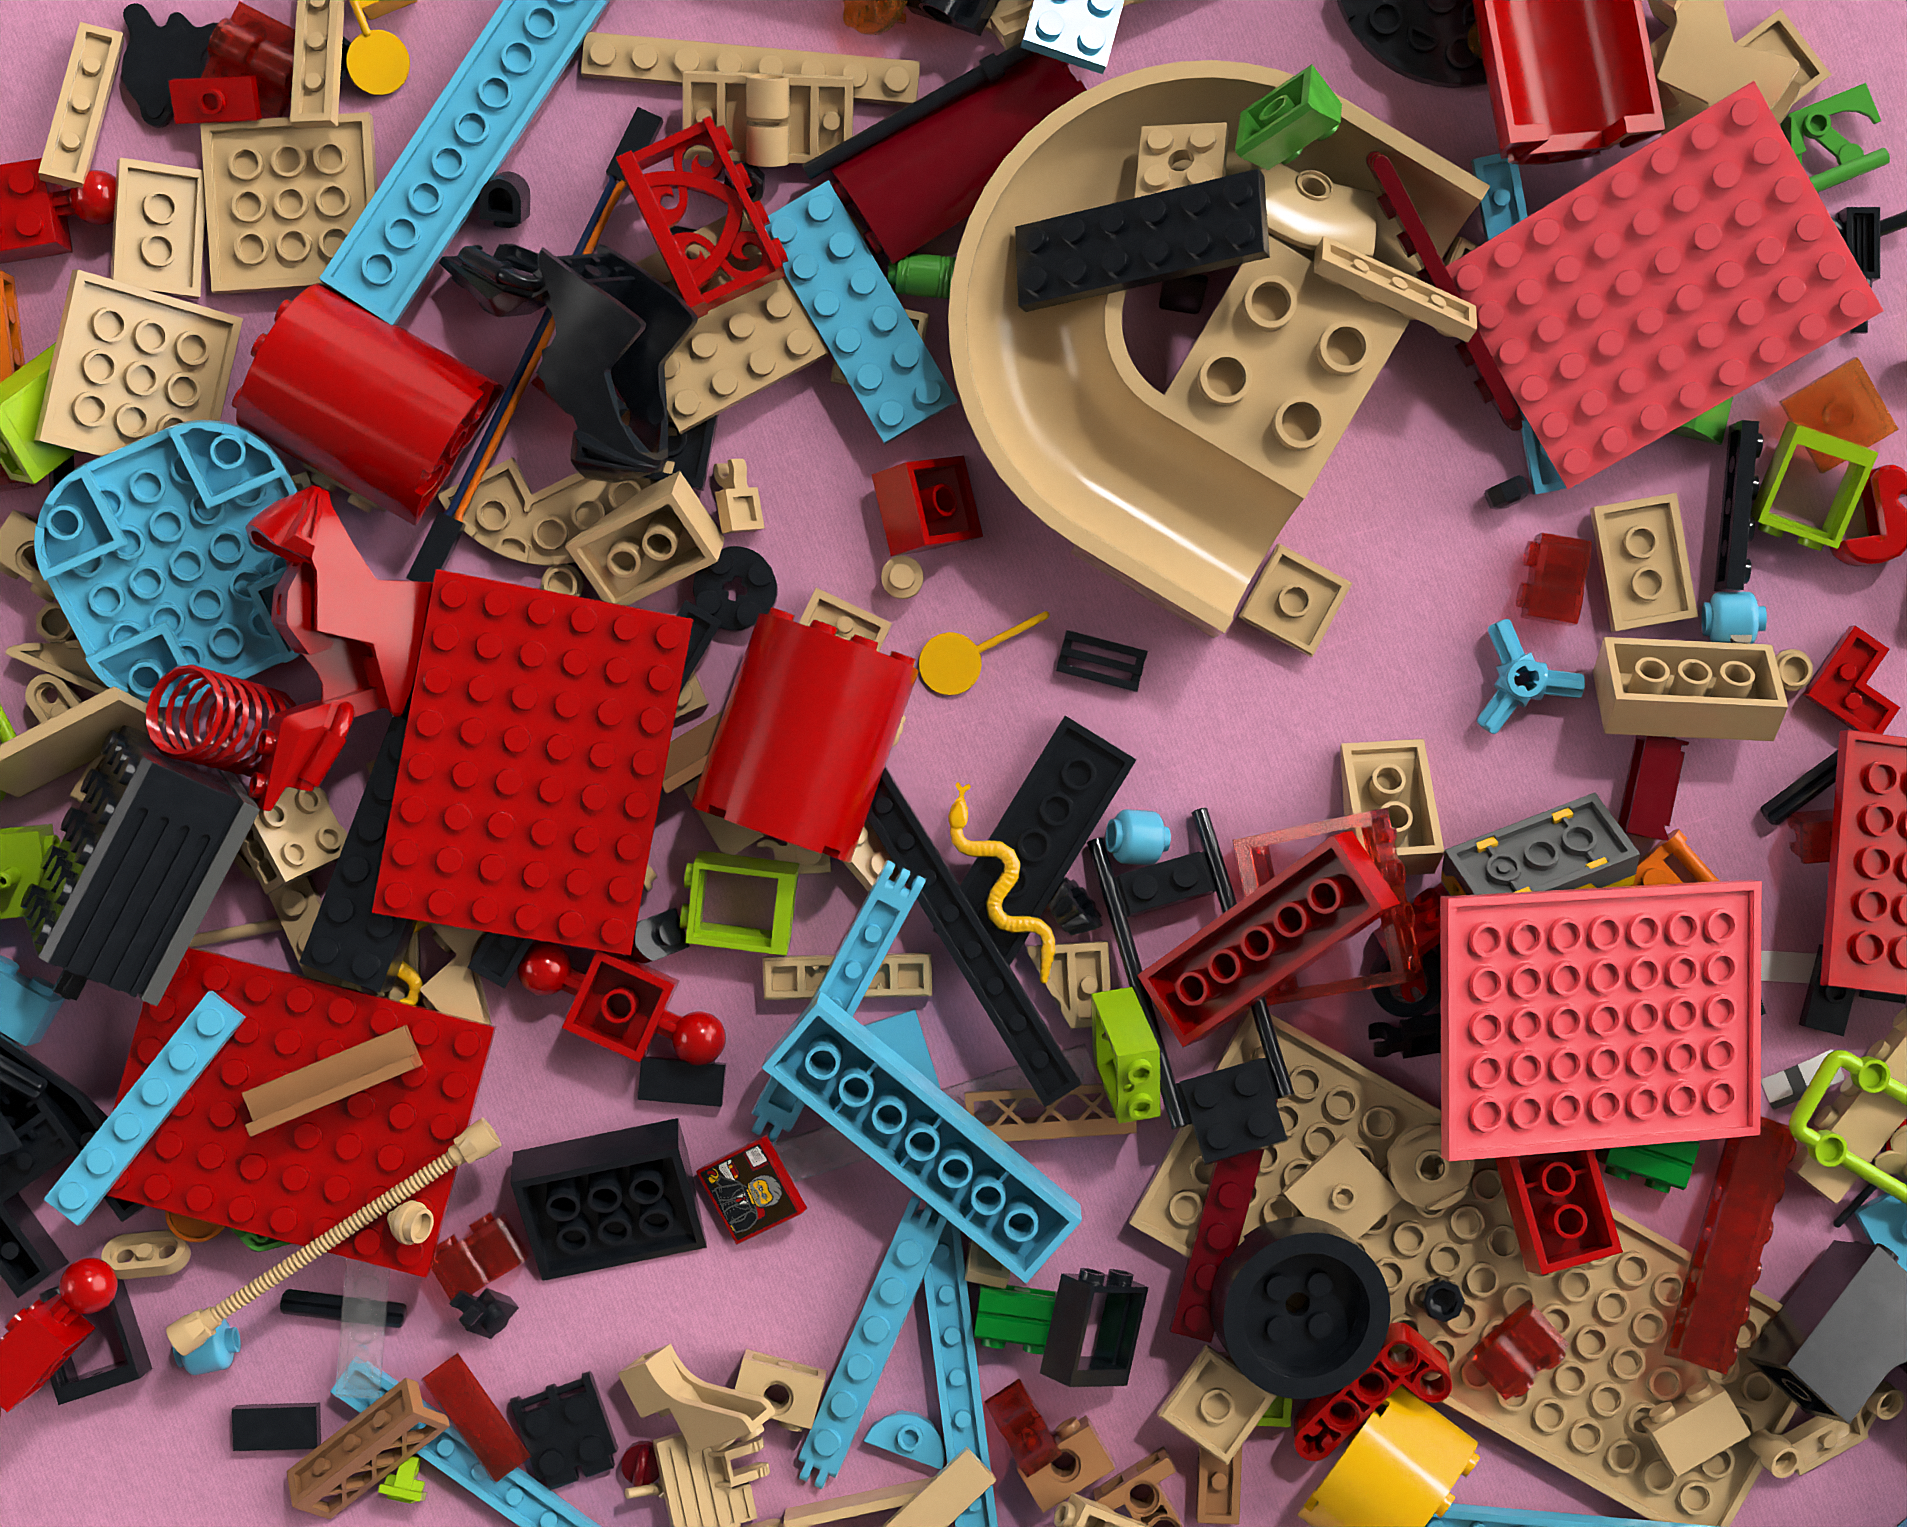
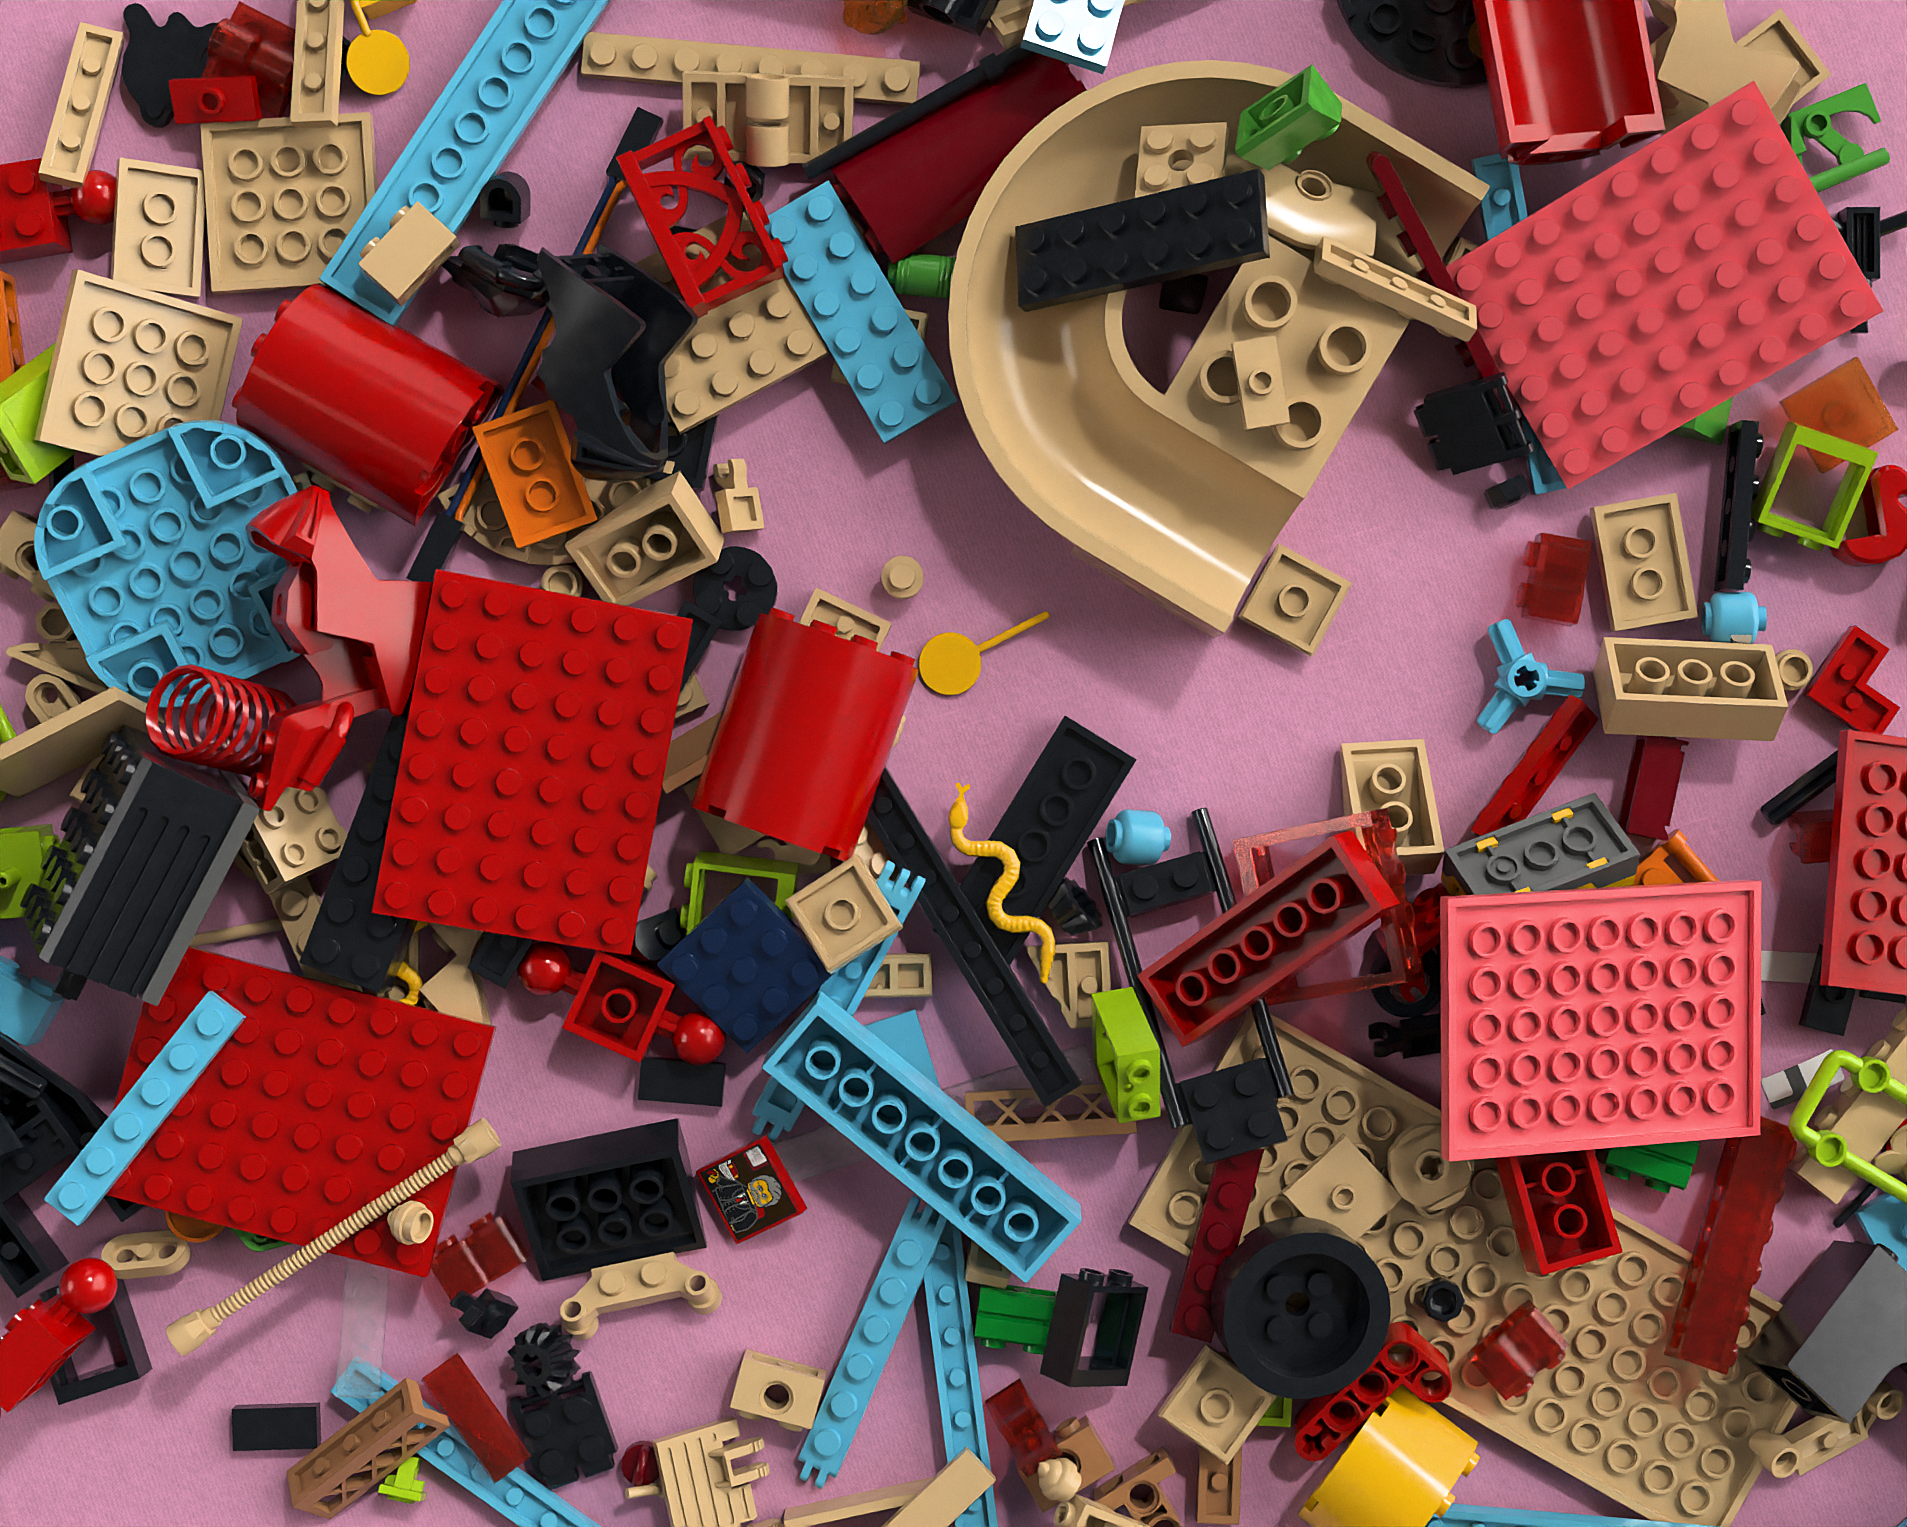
medium azure head [173,1319,241,1375] -> none
medium nougat fence [242,1025,423,1137] -> none
black axle [280,1289,407,1328] -> none
tan arch [617,1343,776,1453] -> none
medium azure plate [864,1410,945,1470] -> none
red slope [871,455,983,557] -> none
black tile [1056,630,1148,692] -> none
tan piece [1641,1380,1751,1477] -> none
none -> tan brick [358,201,460,307]
none -> orange plate [472,399,598,550]
none -> black gear [507,1323,581,1398]
none -> tan plate [560,1252,722,1341]
none -> dark blue plate [657,877,835,1054]
none -> tan plate [785,854,903,974]
none -> tan plate [1037,1458,1081,1502]
none -> tan plate [1231,335,1290,431]
none -> black plate [1413,372,1534,475]
none -> red plate [1470,694,1599,837]

